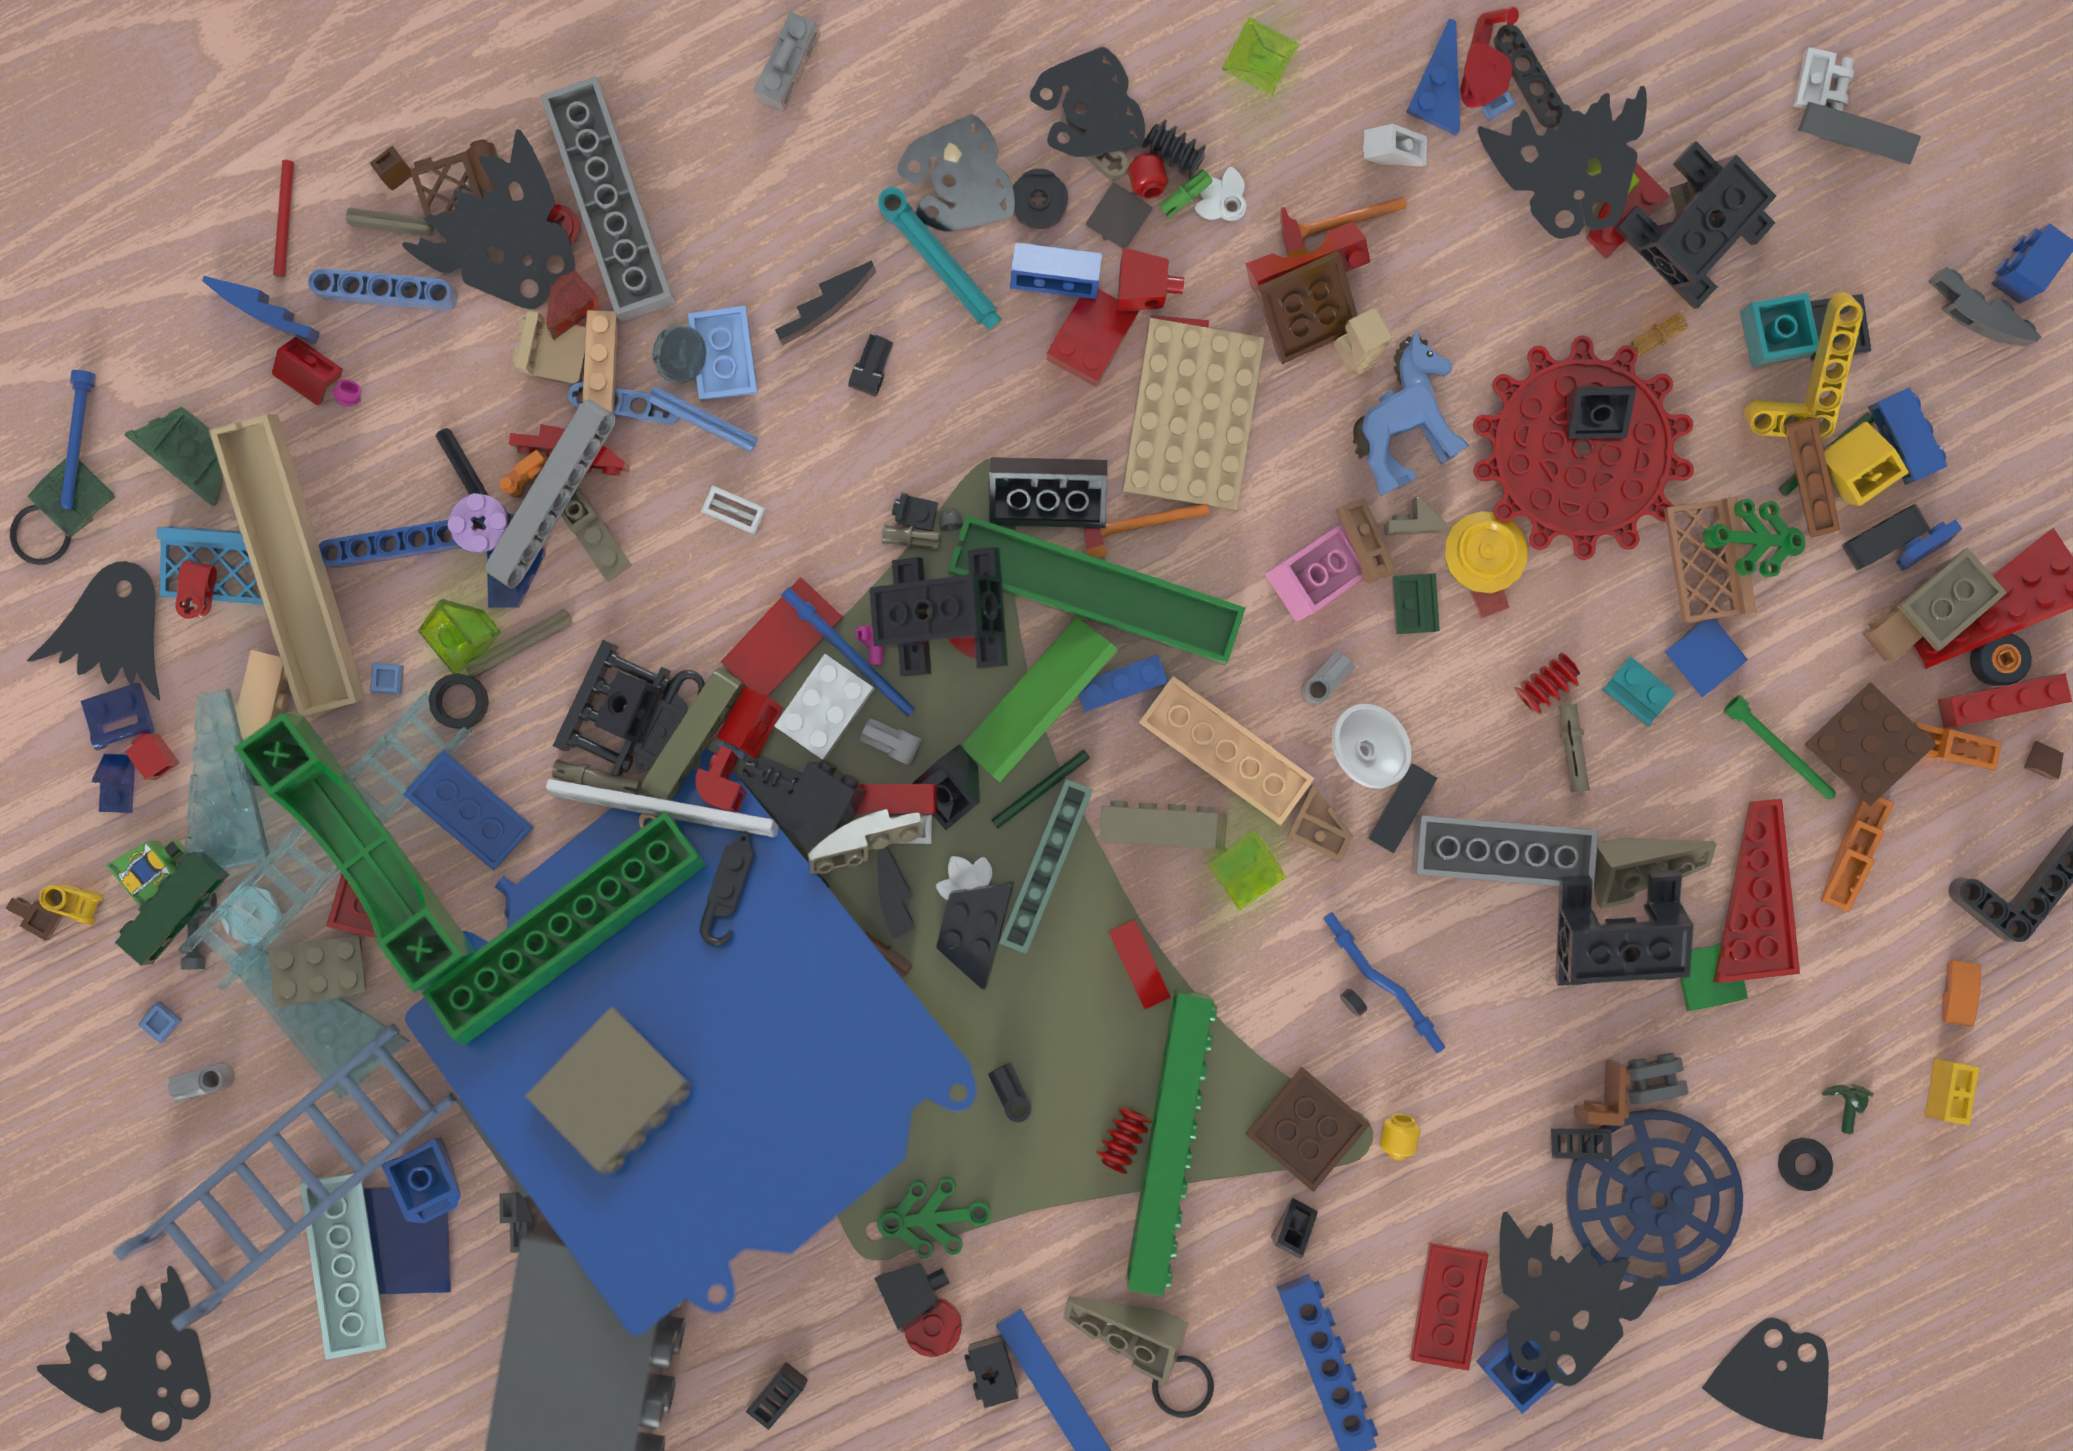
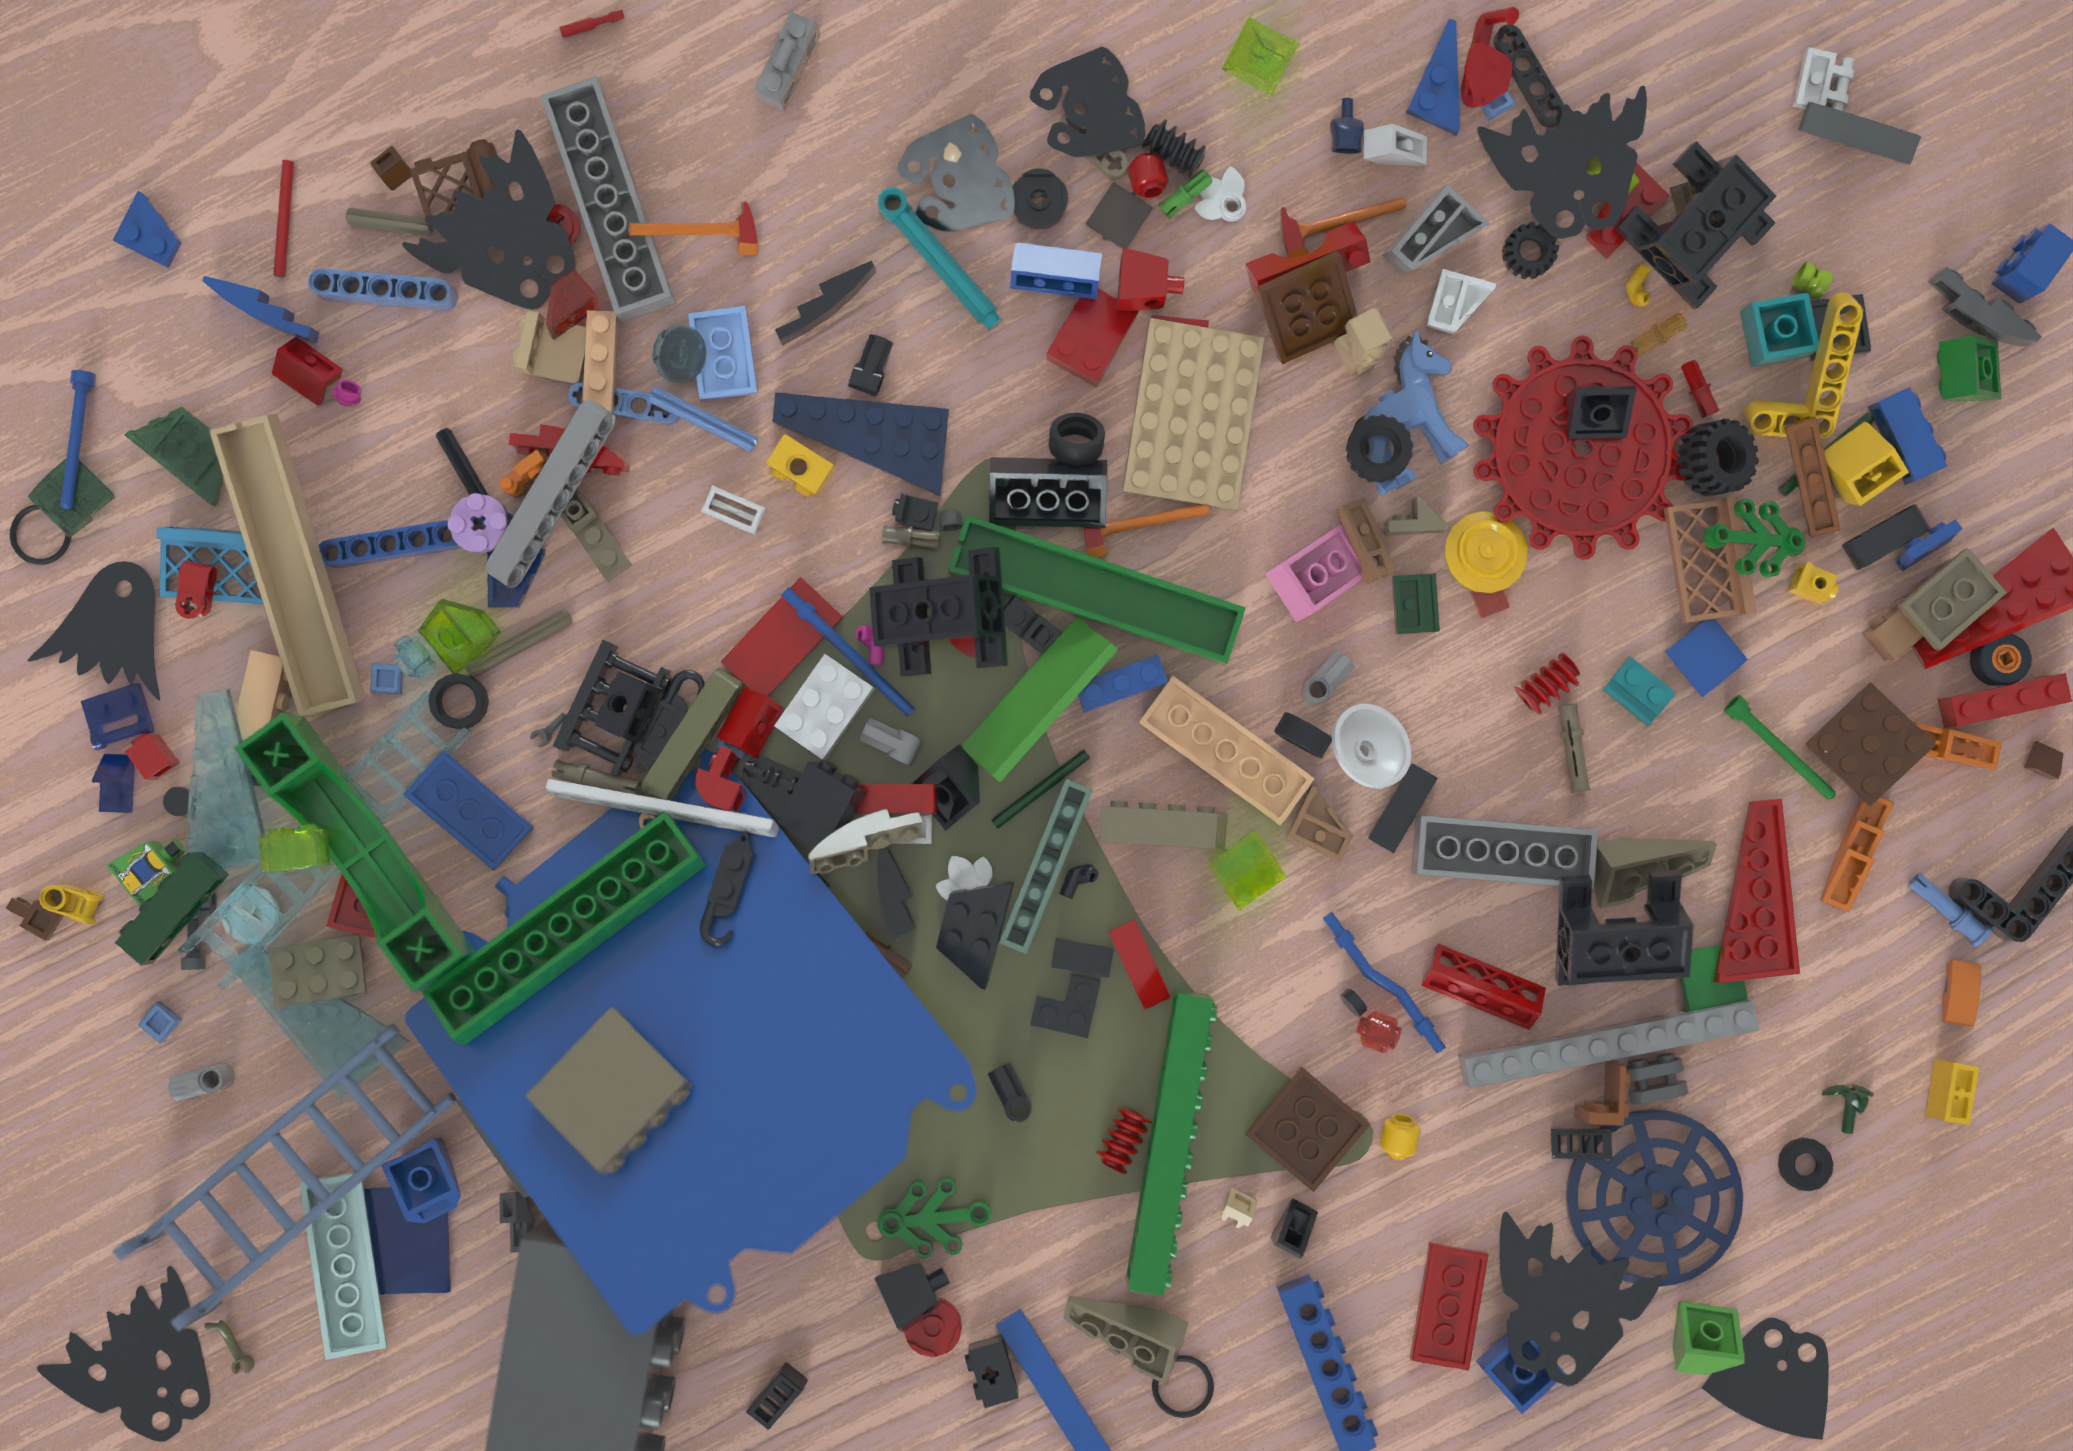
none -> blue wing [113,191,182,268]
none -> black tile [163,787,196,816]
none -> olive piece [204,1320,254,1374]
none -> clear neon green brick [258,824,331,873]
none -> clear light blue head [392,635,438,679]
none -> dark grey hand [530,712,566,747]
none -> red piece [559,10,625,38]
none -> orange piece [628,201,758,256]
none -> yellow brick [766,434,836,498]
none -> dark blue wing [772,392,949,497]
none -> black slope [1004,596,1062,655]
none -> black plate [1031,974,1101,1039]
none -> black tyre [1048,413,1105,466]
none -> black tile [1051,938,1114,978]
none -> black arm [1059,864,1099,899]
none -> tan tile [1221,1187,1257,1228]
none -> black tyre [1274,712,1332,759]
none -> dark blue piece [1330,98,1364,154]
none -> black tyre [1346,415,1413,483]
none -> clear red head [1356,1011,1402,1054]
none -> light grey wedge [1382,184,1490,274]
none -> red fence [1421,943,1546,1030]
none -> white wing [1425,269,1496,334]
none -> light grey brick [1458,999,1760,1089]
none -> black tyre [1502,222,1559,279]
none -> yellow arm [1625,263,1651,307]
none -> bright green slope [1673,1301,1745,1375]
none -> black tyre [1677,419,1759,496]
none -> red axle [1681,360,1720,418]
none -> yellow brick [1787,562,1839,604]
none -> lime wheel [1792,261,1833,300]
none -> medium blue pin [1907,872,1993,947]
none -> green slope [1937,336,2002,402]

